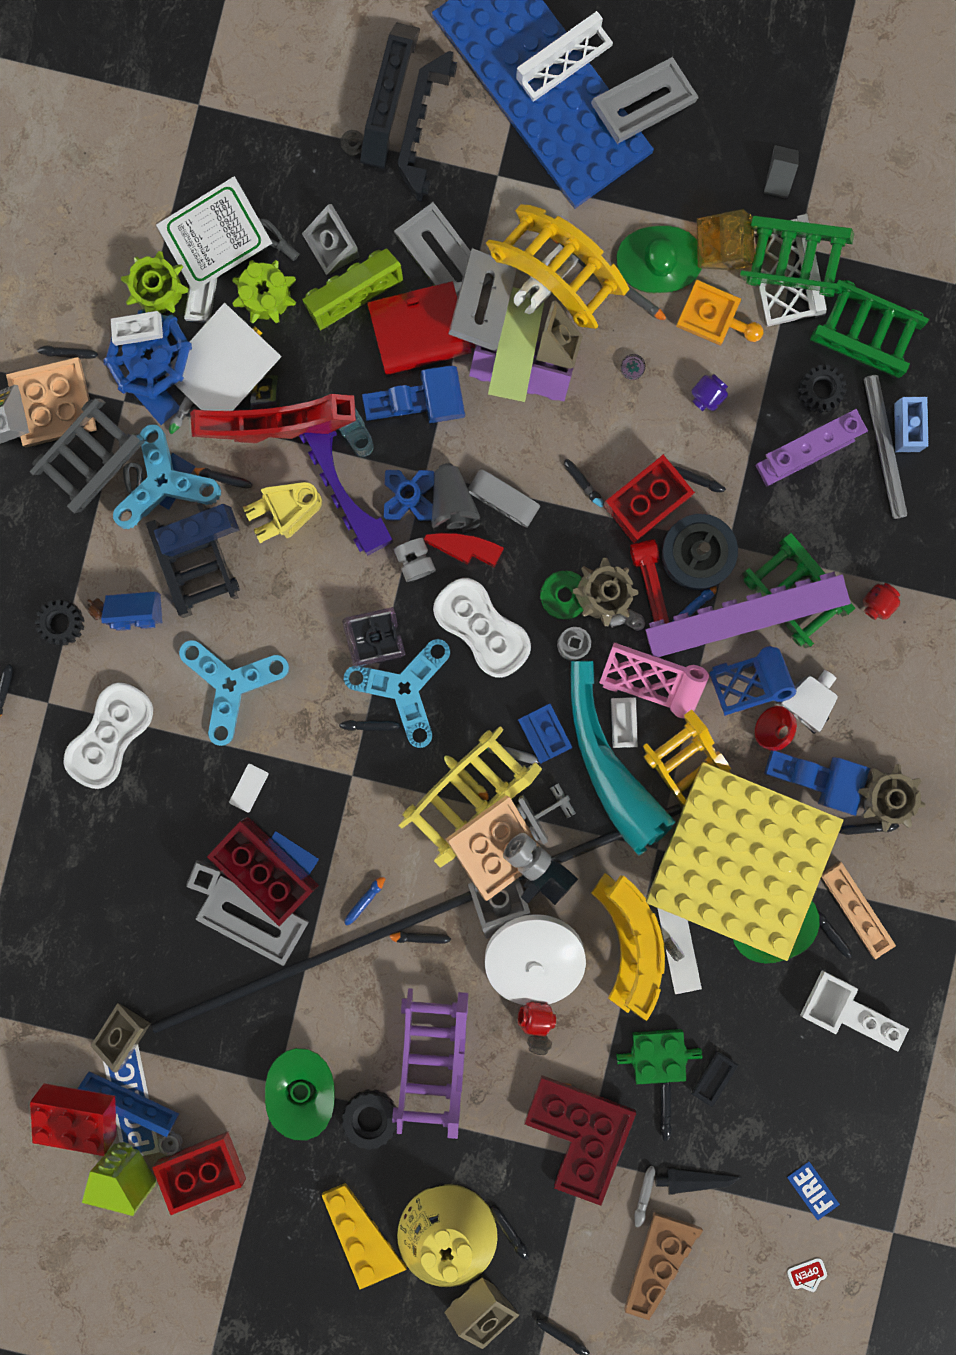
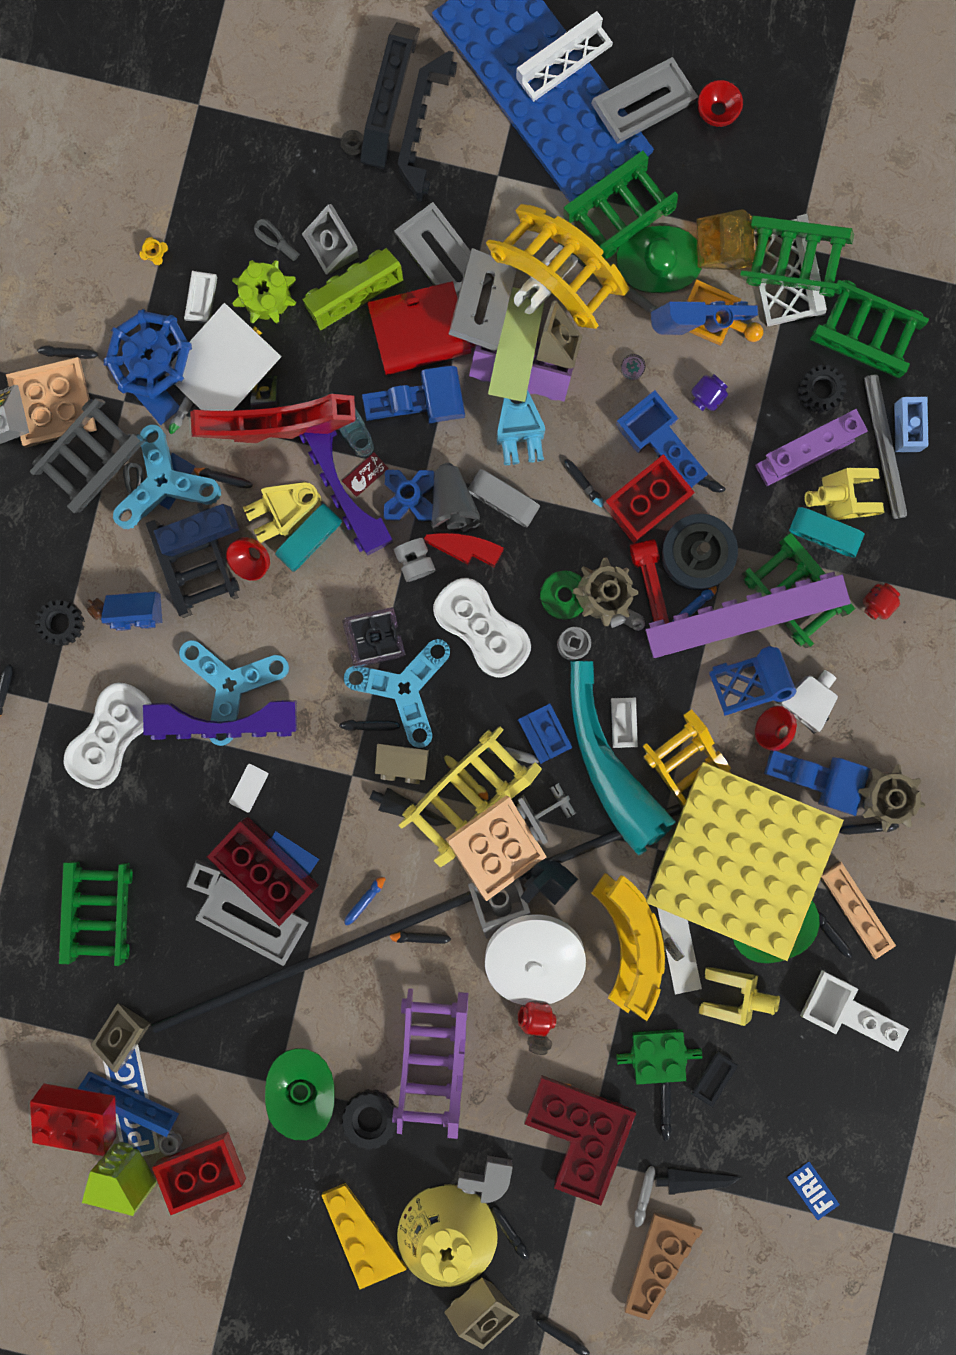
white plate [111,311,163,346] -> none
lime brick [121,251,188,313] -> none
white sticker [156,176,272,292] -> none
light grey wheel [503,833,551,881] -> none
bright pink piece [599,643,709,718] -> none
dark grey slope [764,145,799,199] -> none
sticker [787,1258,827,1292] -> none
none -> green fence [59,861,133,966]
none -> yellow plate [139,237,168,265]
none -> dark purple arch [143,700,297,740]
none -> red piece [226,537,270,581]
none -> teal beam [275,504,342,572]
none -> dark red sticker [342,453,389,497]
none -> black bar [369,788,451,826]
none -> dark tan slope [375,744,429,784]
none -> light grey brick [457,1155,513,1203]
none -> medium azure piece [497,390,545,465]
none -> green fence [563,150,678,259]
none -> blue plate [616,390,708,488]
none -> blue plate [651,301,758,335]
none -> red piece [698,80,743,127]
none -> light yellow piece [699,967,780,1026]
none -> teal beam [789,507,865,558]
none -> light yellow piece [805,468,884,520]

